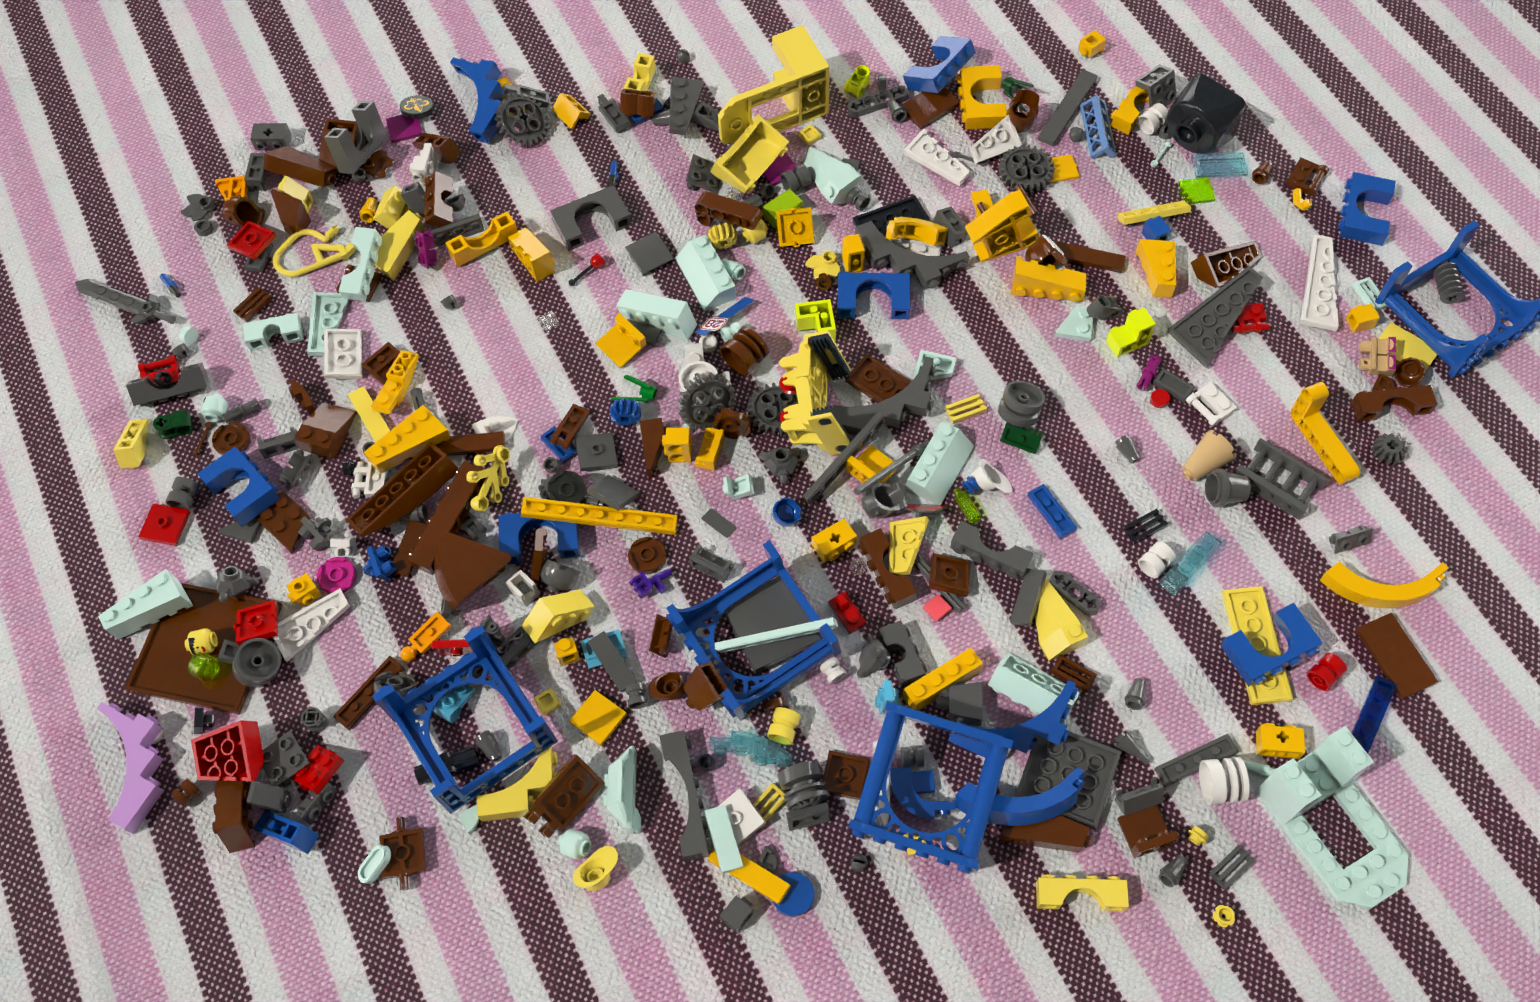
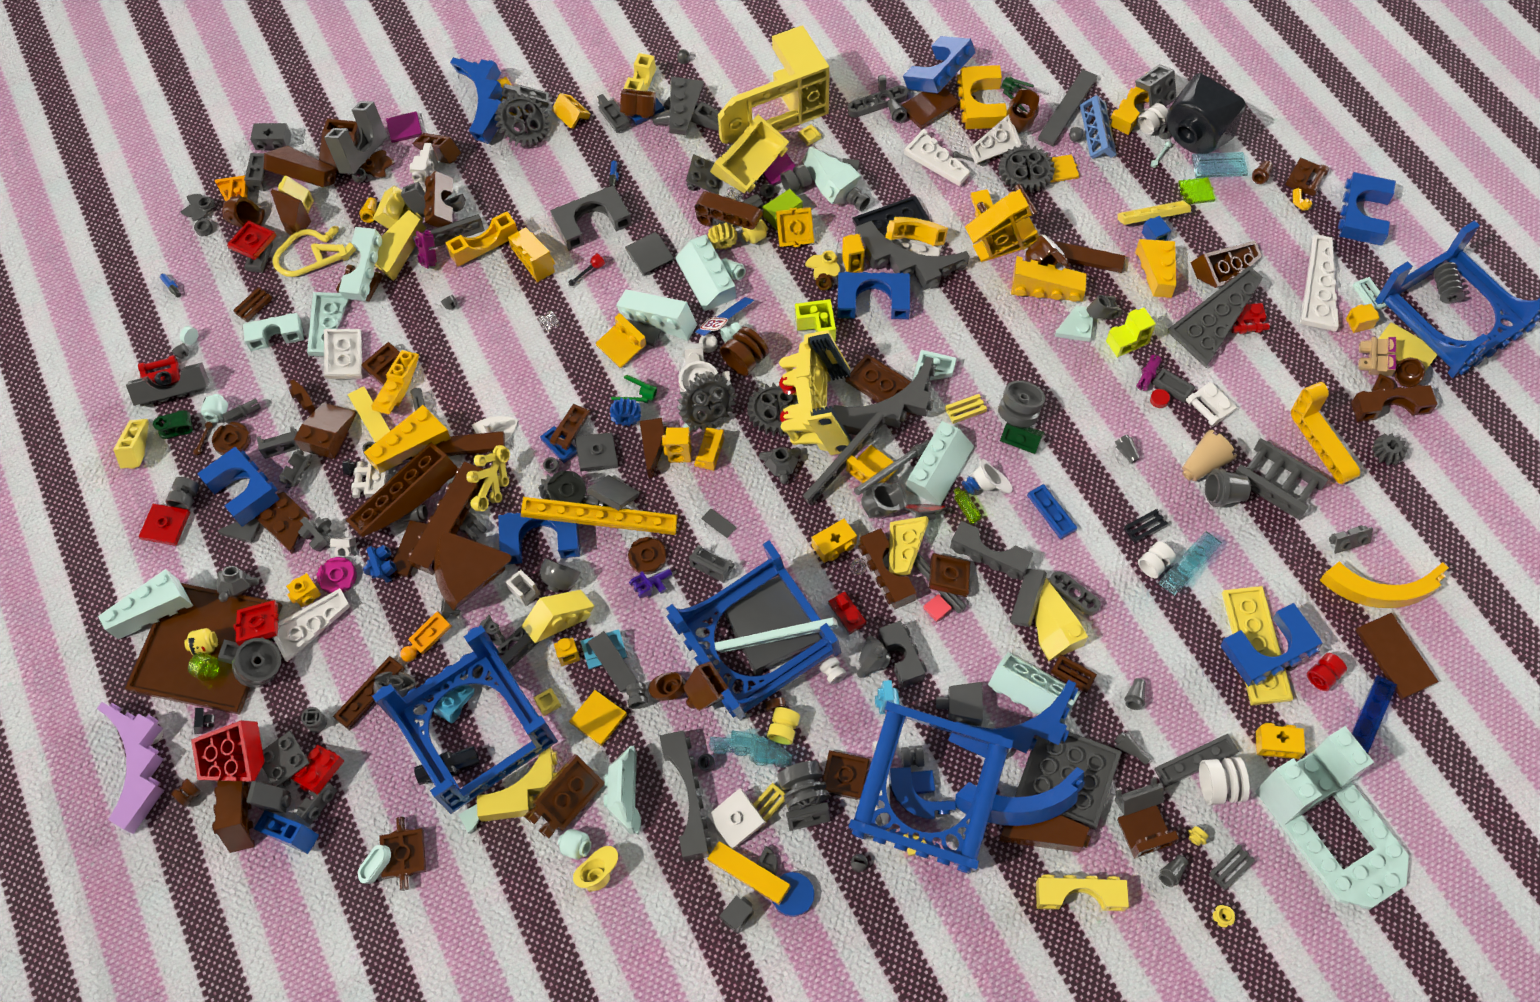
dark grey sword [75,279,176,324] -> none
pearl dark grey tile [400,95,434,119] -> none
red plate [432,639,473,656] -> none
dark grey cone [475,730,502,763] -> none
reddish brown plate [531,528,548,581] -> none
reddish brown hinge [649,614,673,658] -> none
light aqua tile [704,805,743,874] -> none
reddish brown plate [713,408,751,439] -> none
light aqua bracket [722,474,754,500] -> none
blue hair [772,498,801,527] -> none
neon yellow piece [844,65,870,98] -> none
yellow arch [902,647,983,711] -> none
dark grey hinge [933,206,968,248] -> none
yellow brick [1079,30,1106,58] -> none
light aqua animal [1242,759,1275,777] -> none

